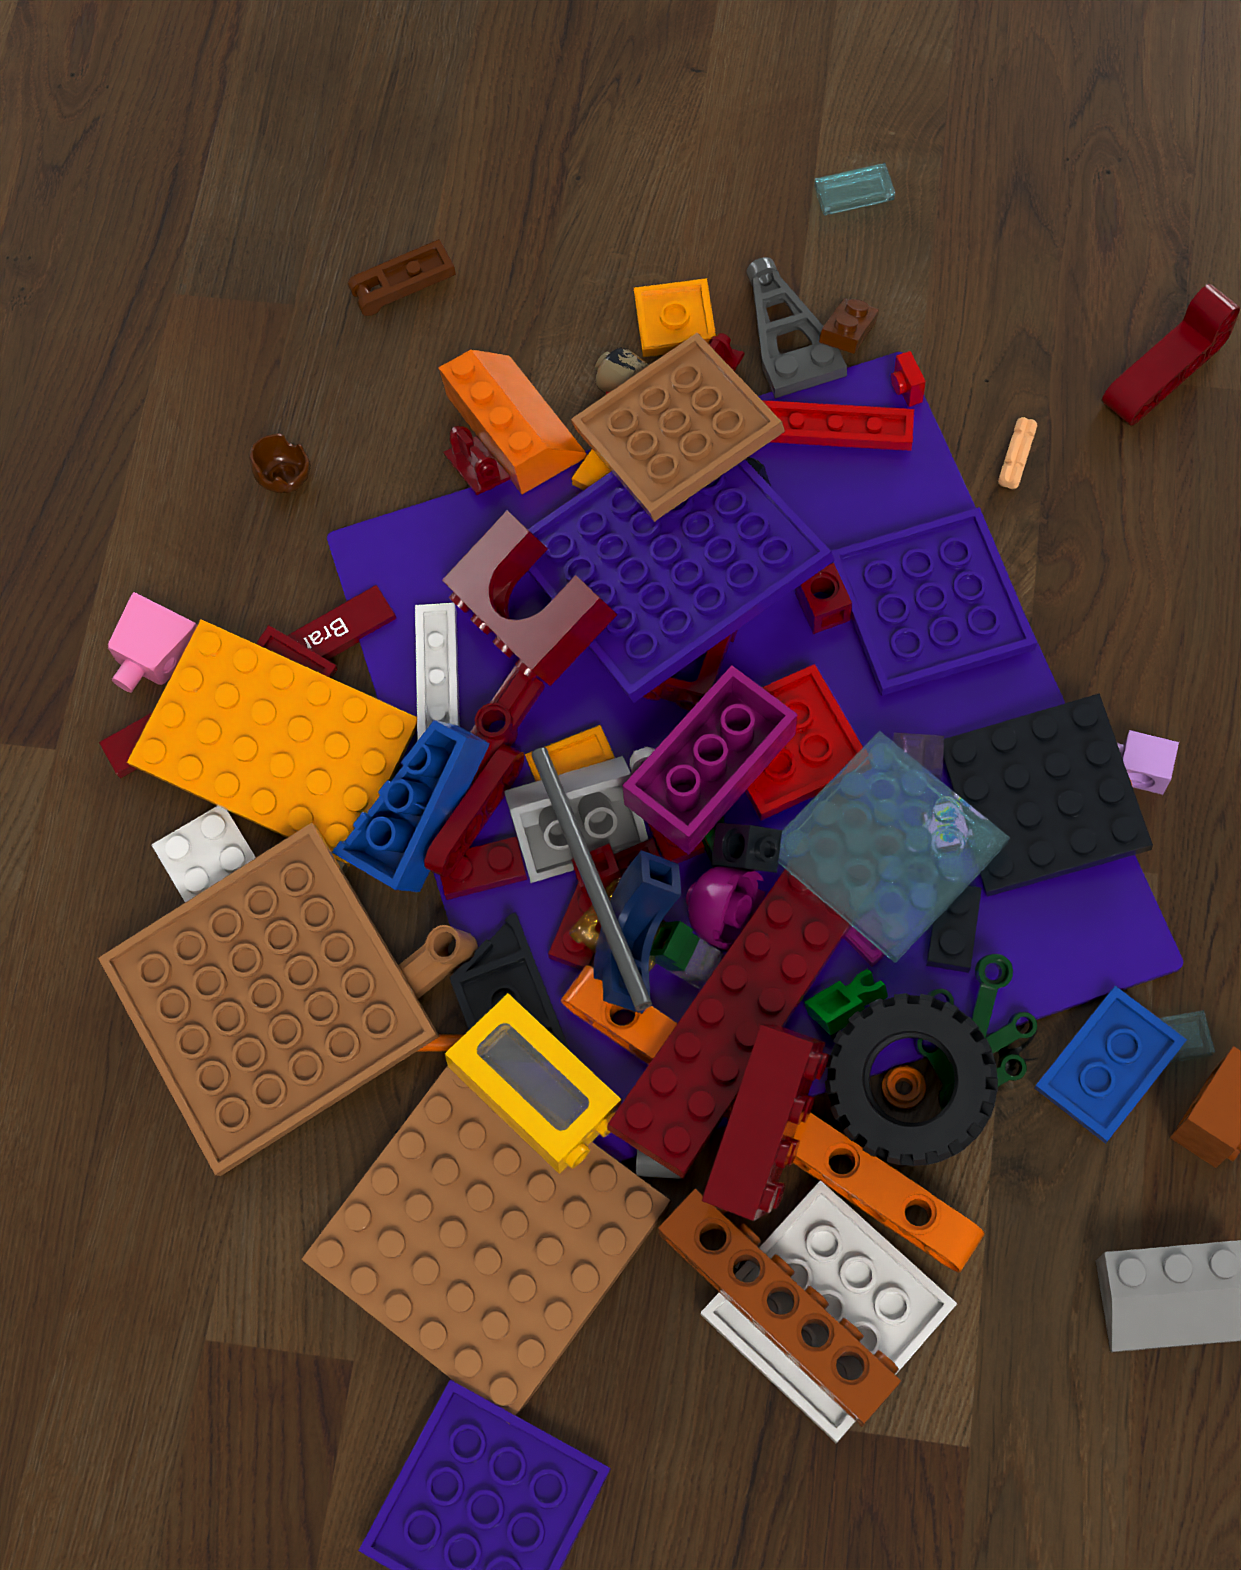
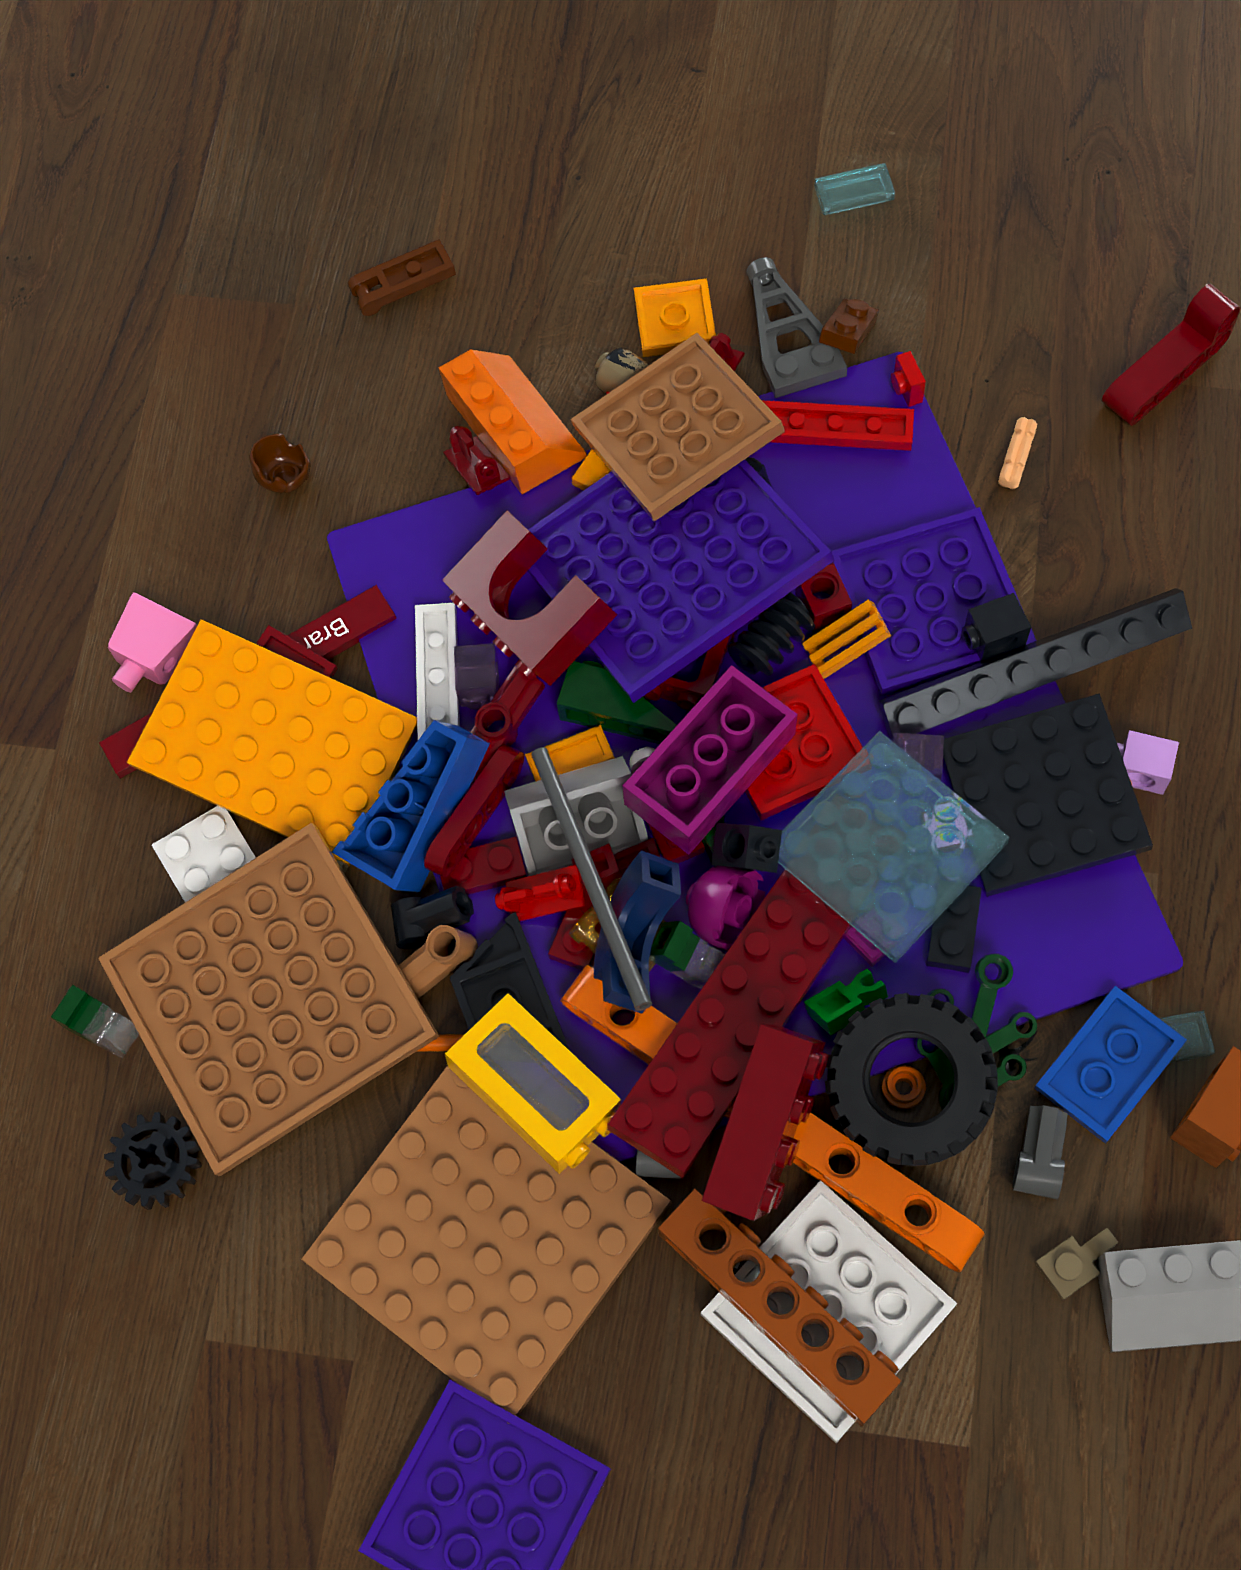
none -> leg [51,985,139,1058]
none -> black gear [104,1112,202,1210]
none -> black piece [391,886,474,949]
none -> clear purple brick [454,643,500,710]
none -> red hinge [495,865,585,922]
none -> dark green slope [557,661,677,744]
none -> black piece [728,592,815,676]
none -> light orange tile [802,599,891,679]
none -> black plate [878,588,1192,742]
none -> black brick [962,593,1031,661]
none -> dark grey piece [1012,1105,1068,1200]
none -> dark tan plate [1035,1228,1118,1301]

